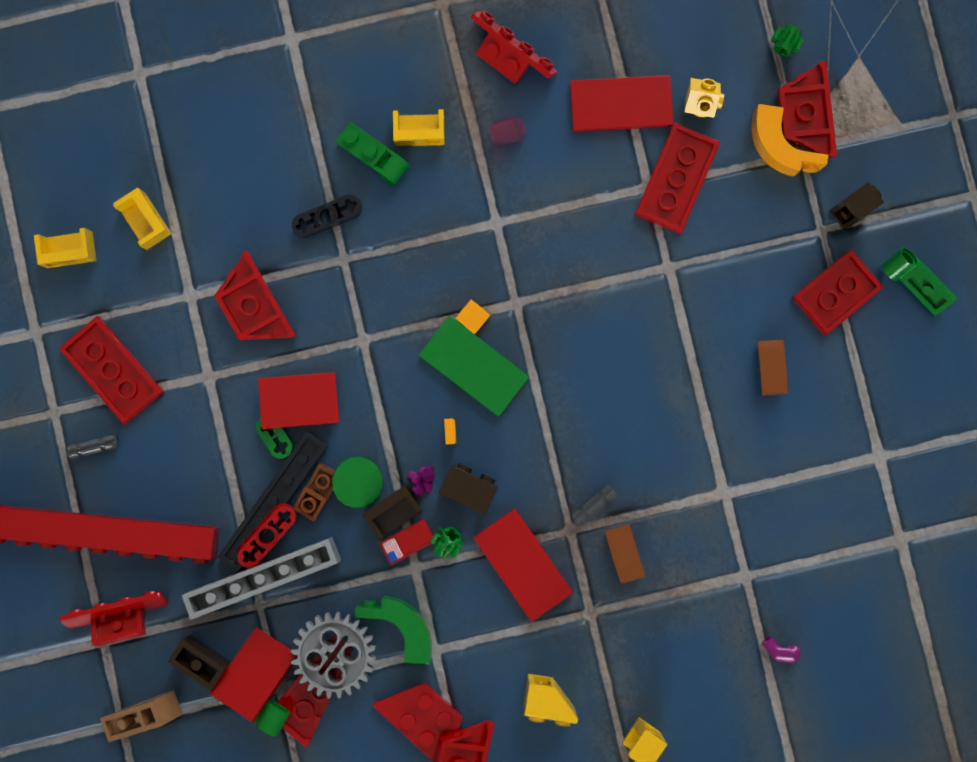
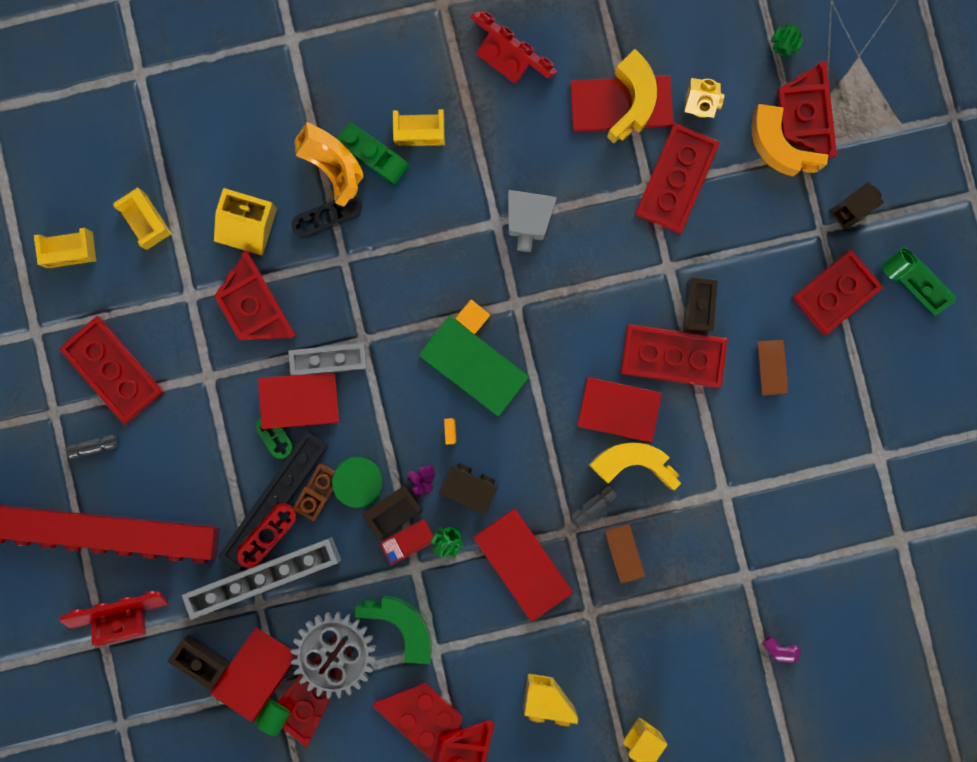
medium nougat slope [100,690,183,742] -> none
clear pink brick [488,115,527,146] -> none
none -> yellow slope [214,188,278,256]
none -> light grey plate [288,343,367,376]
none -> light orange arch [294,122,364,207]
none -> light grey torso [508,190,557,252]
none -> red tile [577,377,662,443]
none -> yellow arch [588,443,681,490]
none -> yellow arch [607,49,657,144]
none -> red tile [620,324,728,389]
none -> dark brown panel [683,277,718,333]

